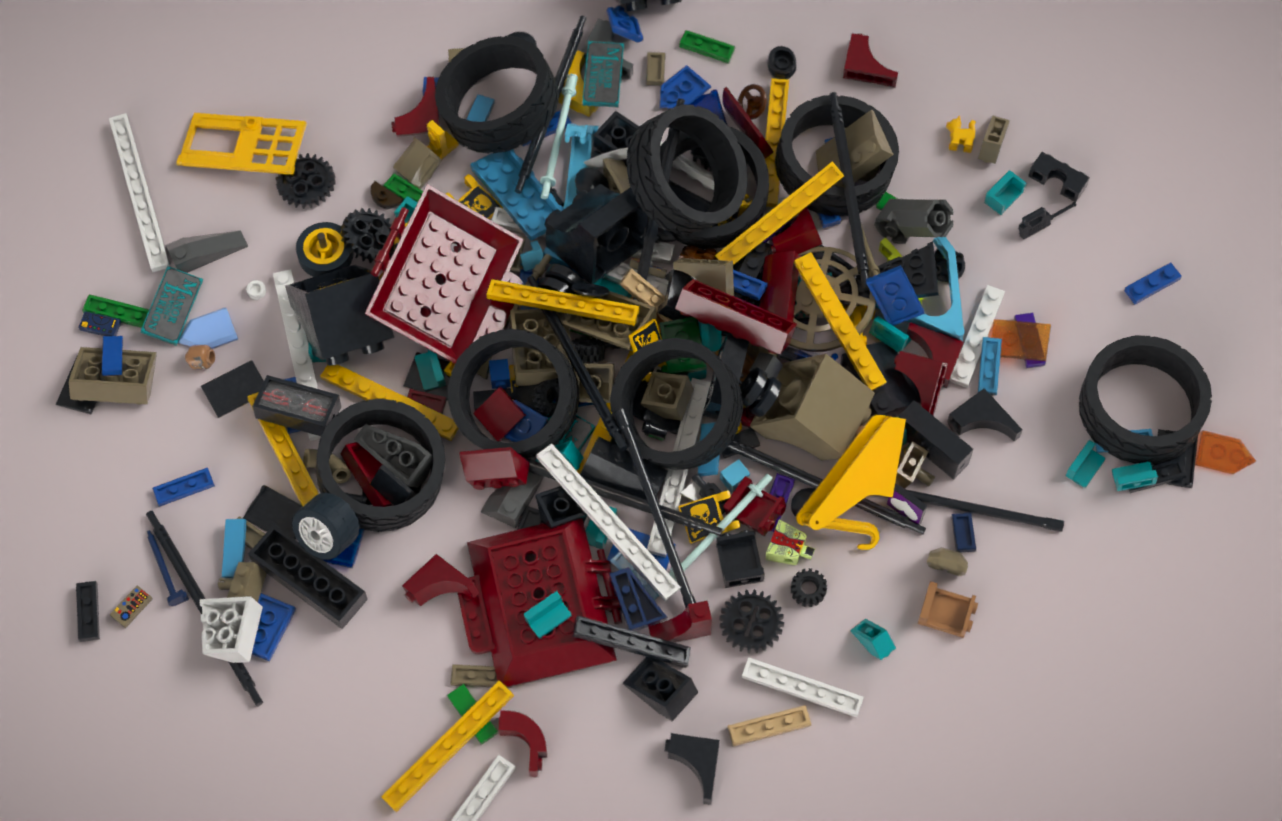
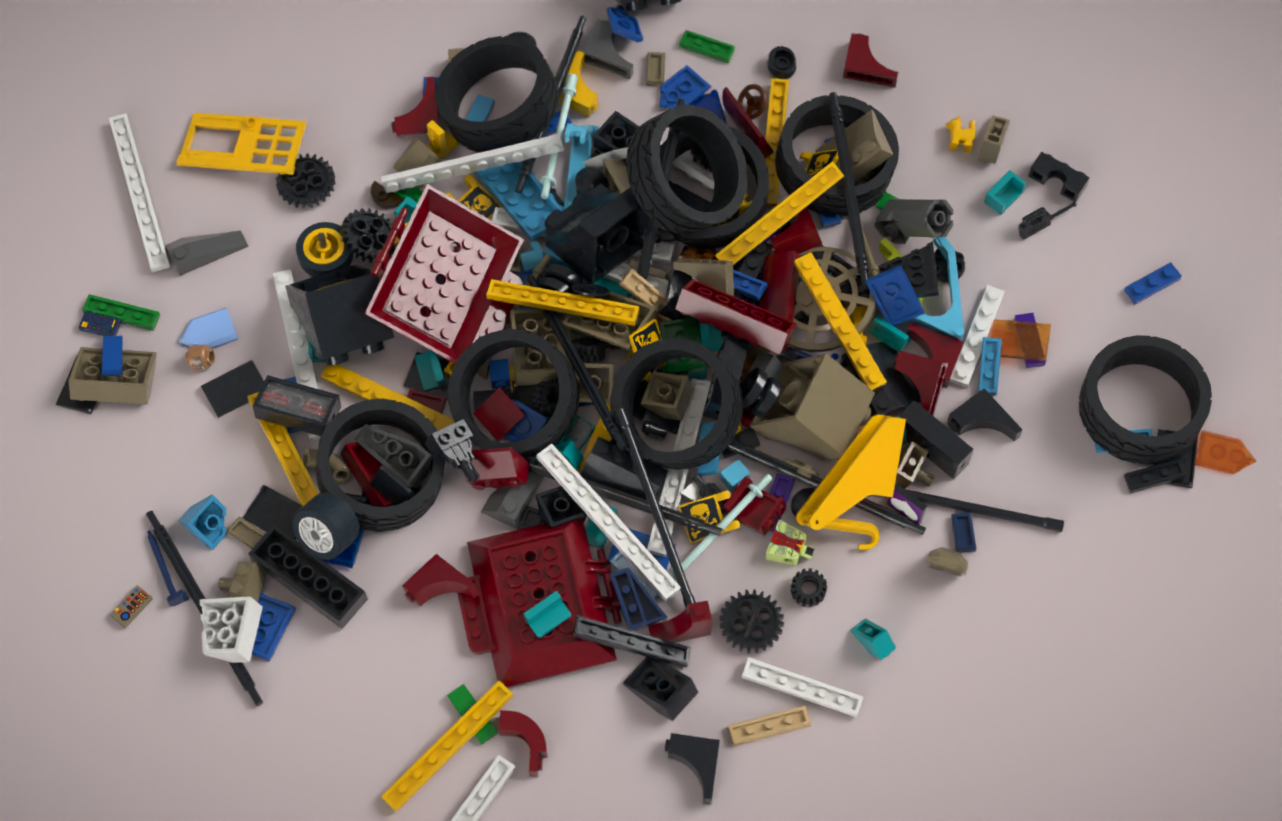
black plate [76,581,100,642] -> none
tile [140,266,203,346] -> none
blue tile [152,467,215,507] -> none
dark azure tile [222,519,247,578] -> none
white tile [246,280,266,300] -> none
dark tan tile [451,664,511,688] -> none
tile [582,41,624,108] -> none
black panel [716,530,765,588] -> none
medium nougat panel [917,581,978,638] -> none
teal panel [1066,440,1105,488] -> none
teal panel [1112,462,1158,491] -> none
none -> dark azure slope [178,495,226,550]
none -> white plate [381,134,564,193]
none -> brick [425,419,480,483]
none -> dark tan plate [783,459,819,478]
none -> flag [799,149,838,177]

